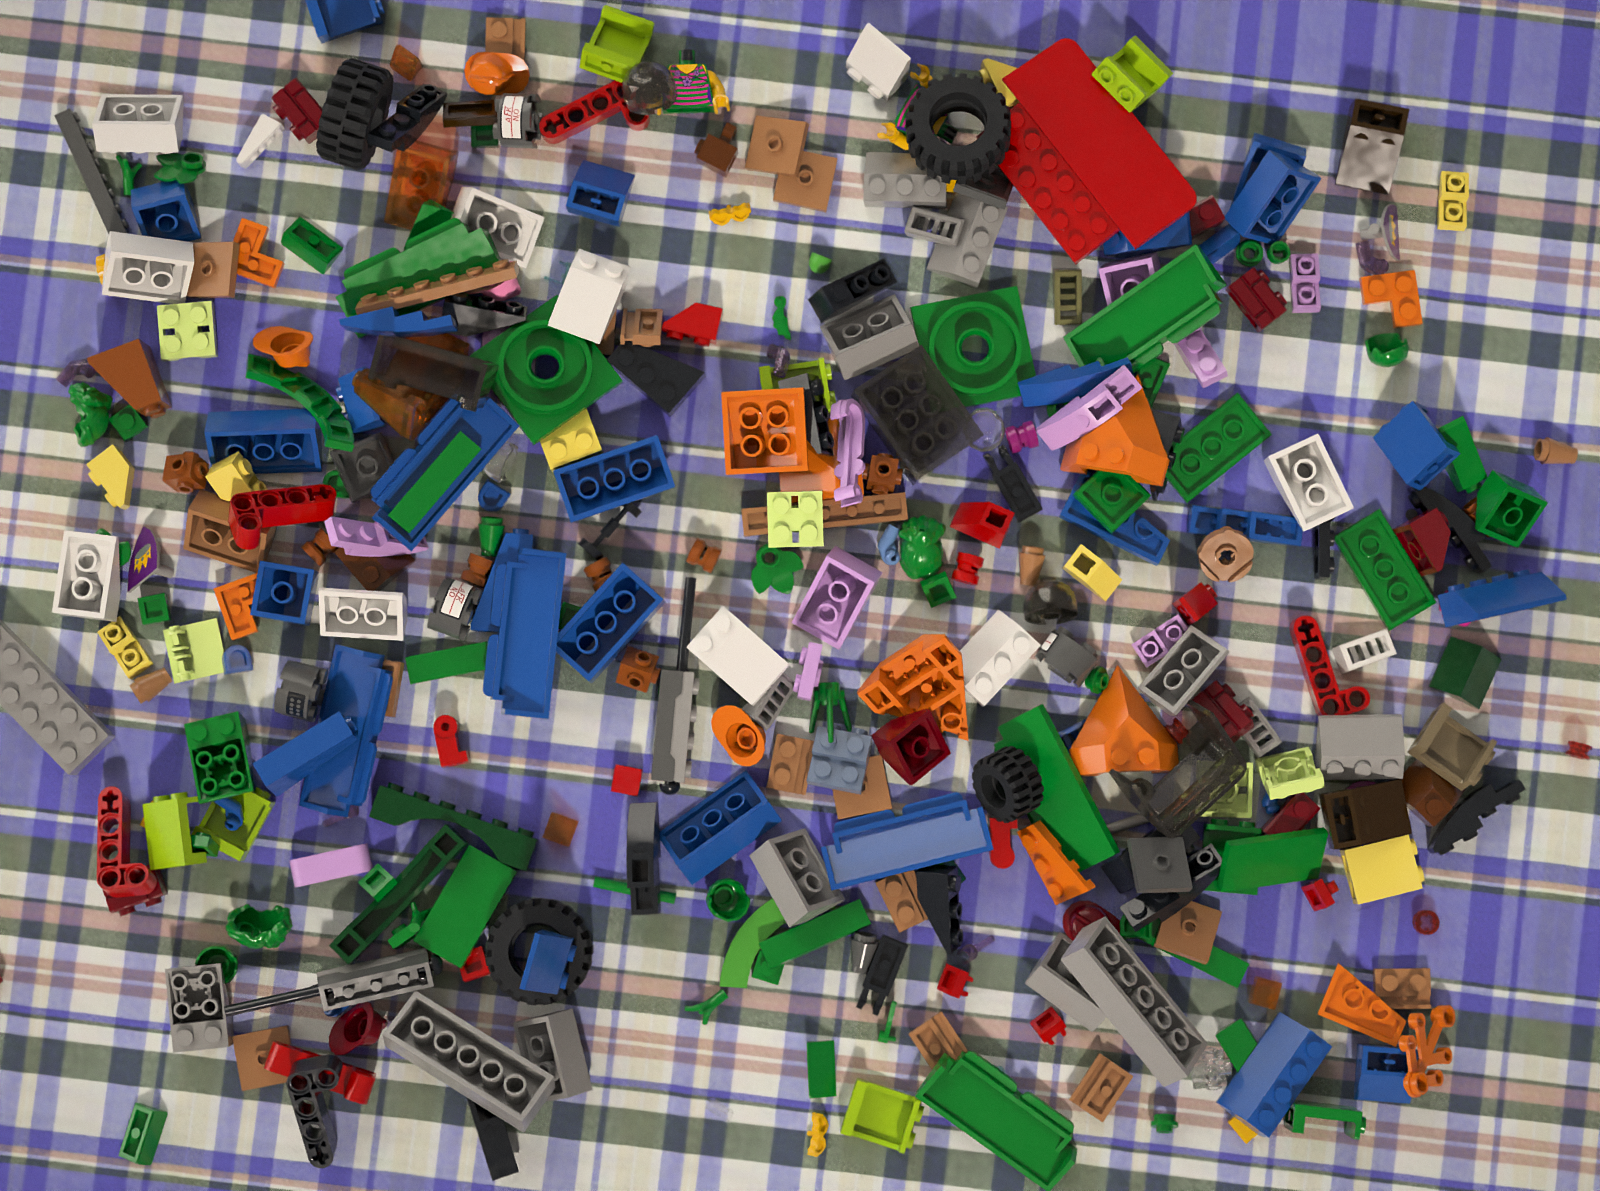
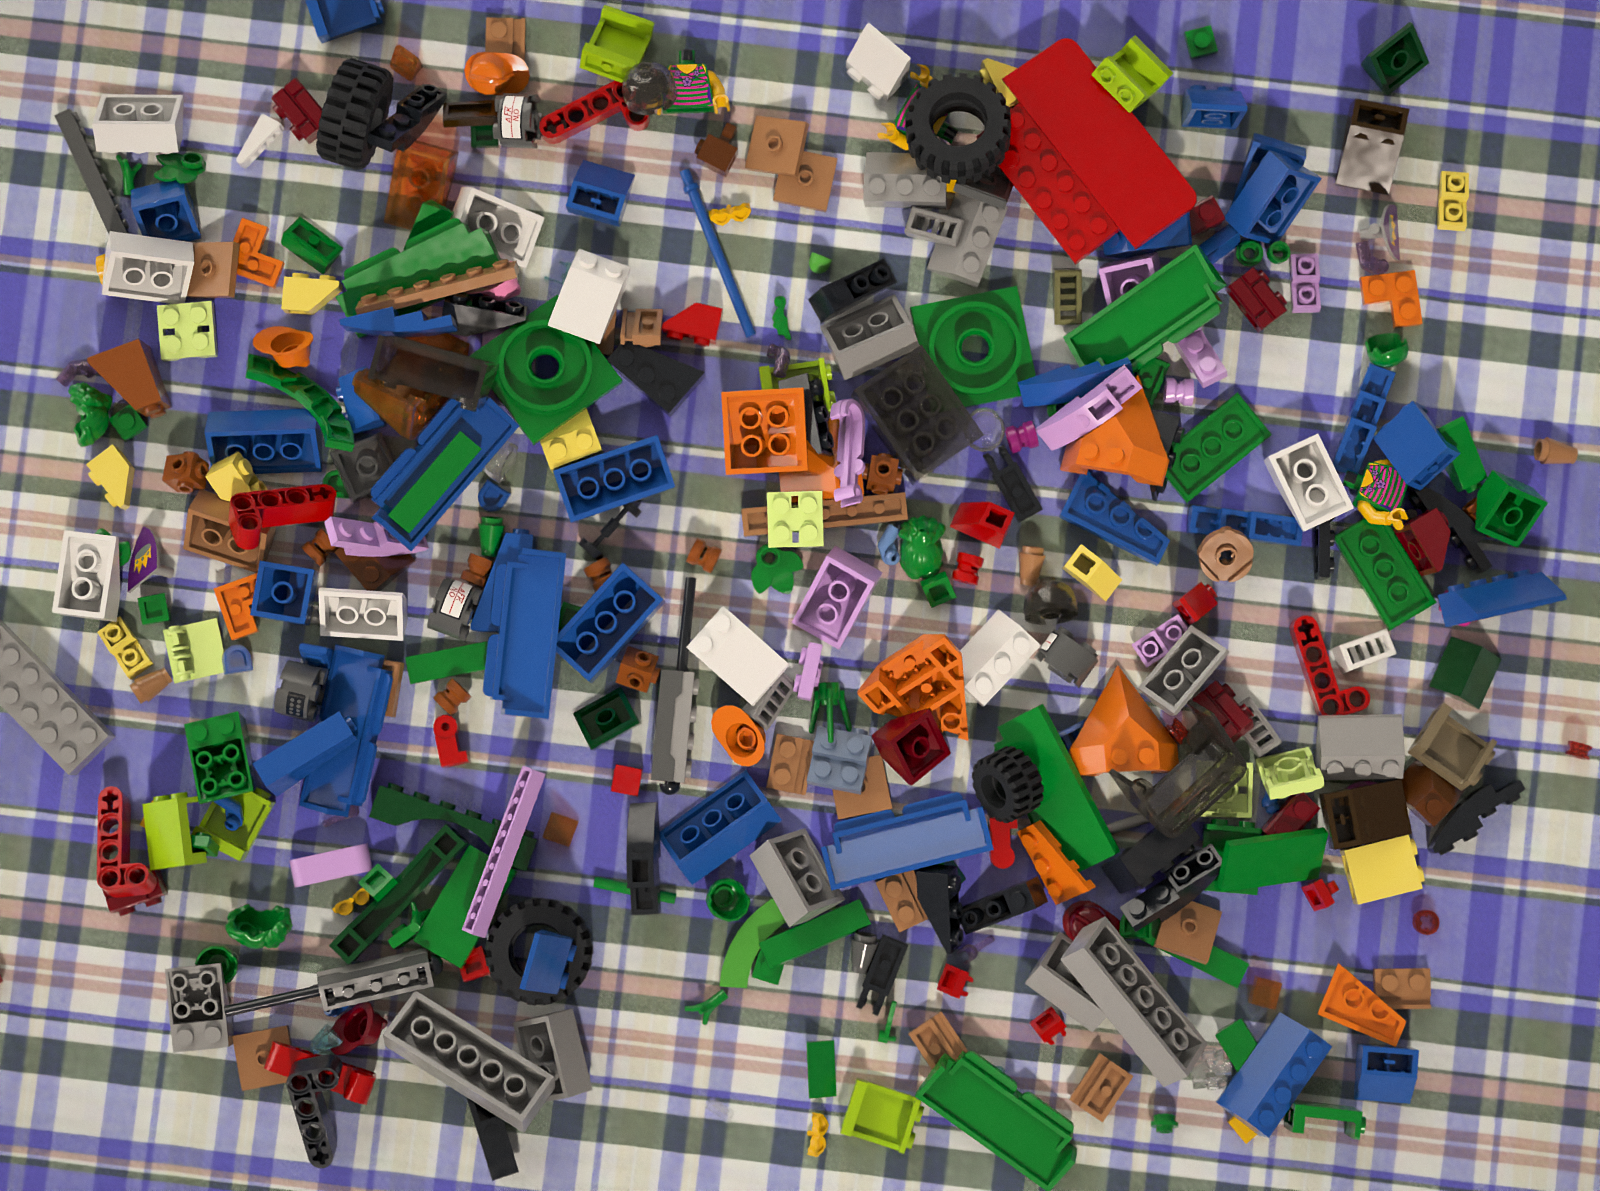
green slope [118,1102,168,1165] -> none
green plate [1073,470,1151,534] -> none
green plate [1085,666,1109,694] -> none
dark grey plate [1127,837,1193,893] -> none
orange plant [1399,1005,1455,1098] -> none
none -> light yellow slope [281,273,343,315]
none -> blue slope [299,643,334,671]
none -> clear light blue slope [309,1024,343,1054]
none -> yellow piece [333,888,370,916]
none -> dark orange wheel [433,678,472,716]
none -> lavender piece [462,766,545,938]
none -> dark green slope [573,687,642,751]
none -> blue bar [679,169,756,338]
none -> black slope [960,876,1048,935]
none -> lavender wheel [1163,378,1194,406]
none -> blue slope [1181,85,1247,129]
none -> green plate [1184,25,1218,60]
none -> blue slope [1332,362,1396,474]
none -> torso [1342,459,1408,530]
none -> dark green slope [1360,22,1429,96]

